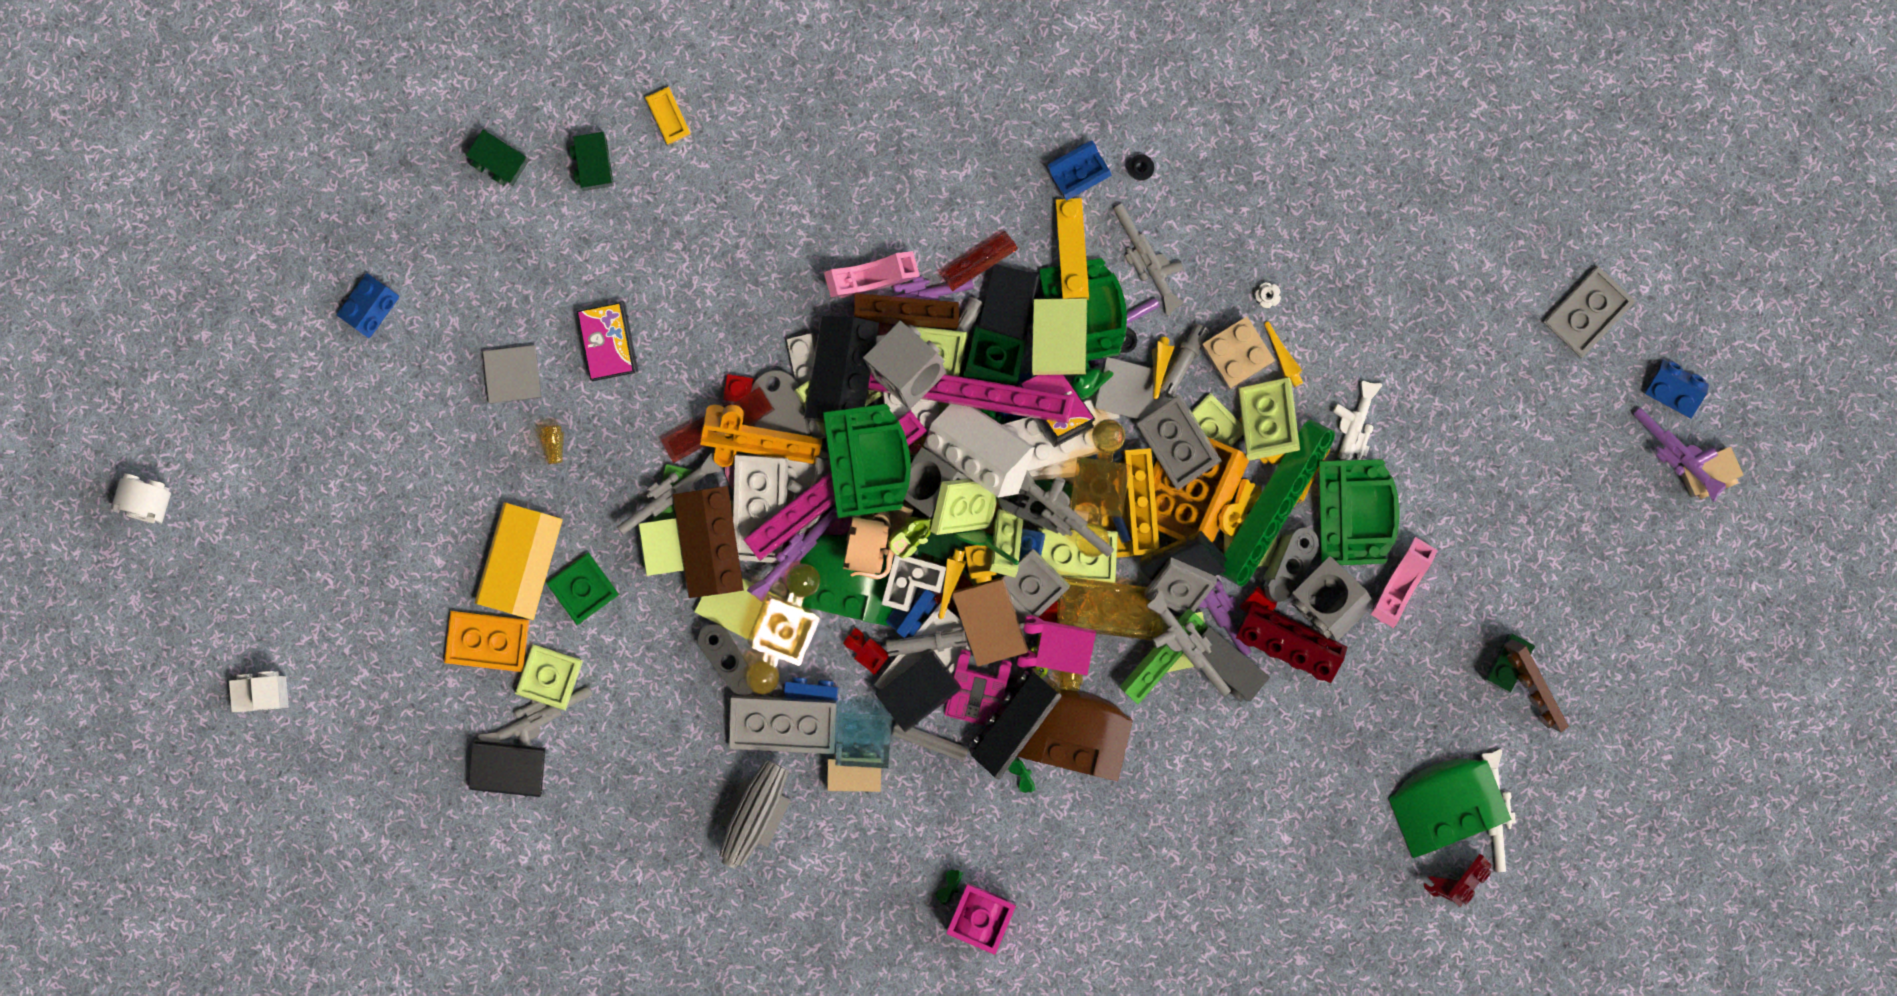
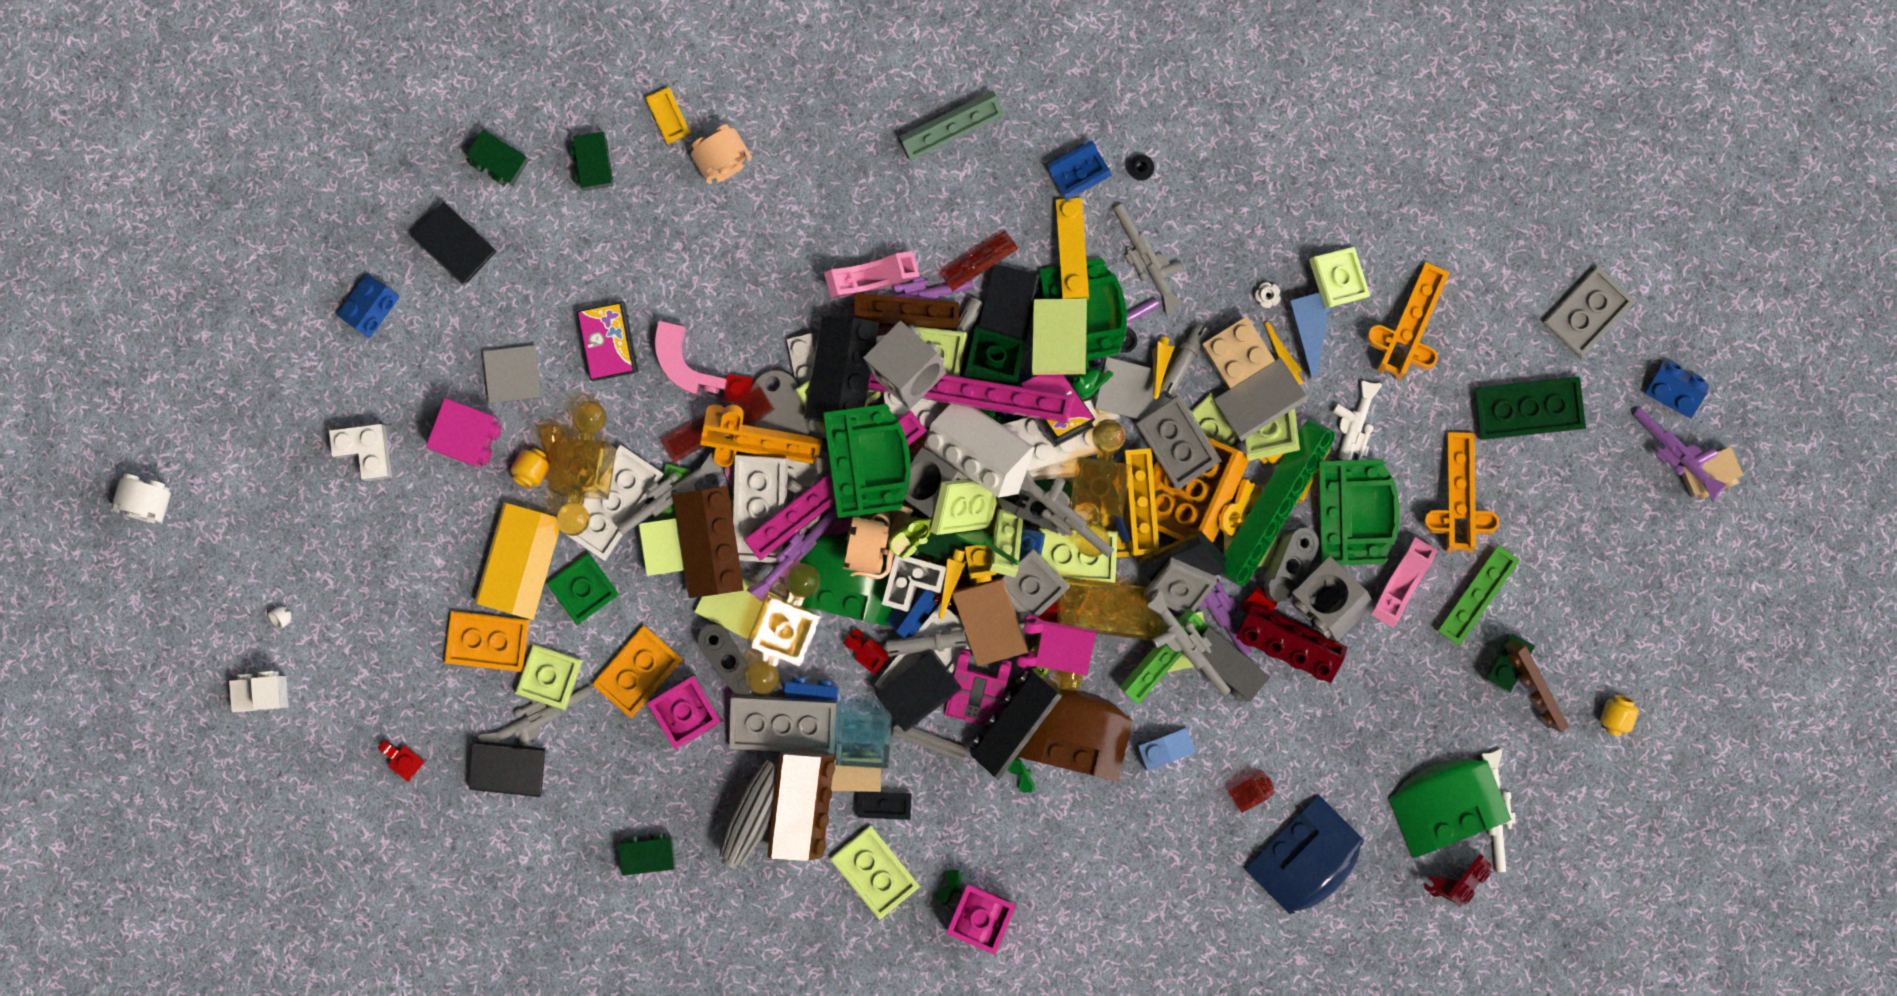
none -> white hinge [268,606,292,630]
none -> white brick [329,424,392,481]
none -> red plate [377,740,425,782]
none -> black piece [411,202,497,286]
none -> dark pink brick [426,398,502,469]
none -> yellow head [510,448,550,489]
none -> clear yellow brick [548,401,617,536]
none -> white plate [561,445,664,561]
none -> light orange tile [592,625,683,719]
none -> dark green brick [618,833,676,876]
none -> dark pink brick [647,676,724,749]
none -> bright pink arch [655,321,727,396]
none -> light nougat brick [691,124,752,184]
none -> slope [767,748,835,861]
none -> yellowish green tile [830,825,920,920]
none -> black plate [858,791,912,820]
none -> sand green plate [899,91,1004,161]
none -> medium blue slope [1137,728,1196,771]
none -> light grey tile [1214,358,1309,441]
none -> clear red bracket [1228,771,1275,813]
none -> dark blue slope [1245,795,1364,914]
none -> medium blue slope [1289,293,1331,378]
none -> yellowish green tile [1309,247,1370,309]
none -> light orange piece [1367,262,1450,381]
none -> light orange piece [1424,432,1499,553]
none -> bright green plate [1437,545,1520,646]
none -> dark green plate [1474,376,1586,441]
none -> yellow head [1600,695,1639,736]

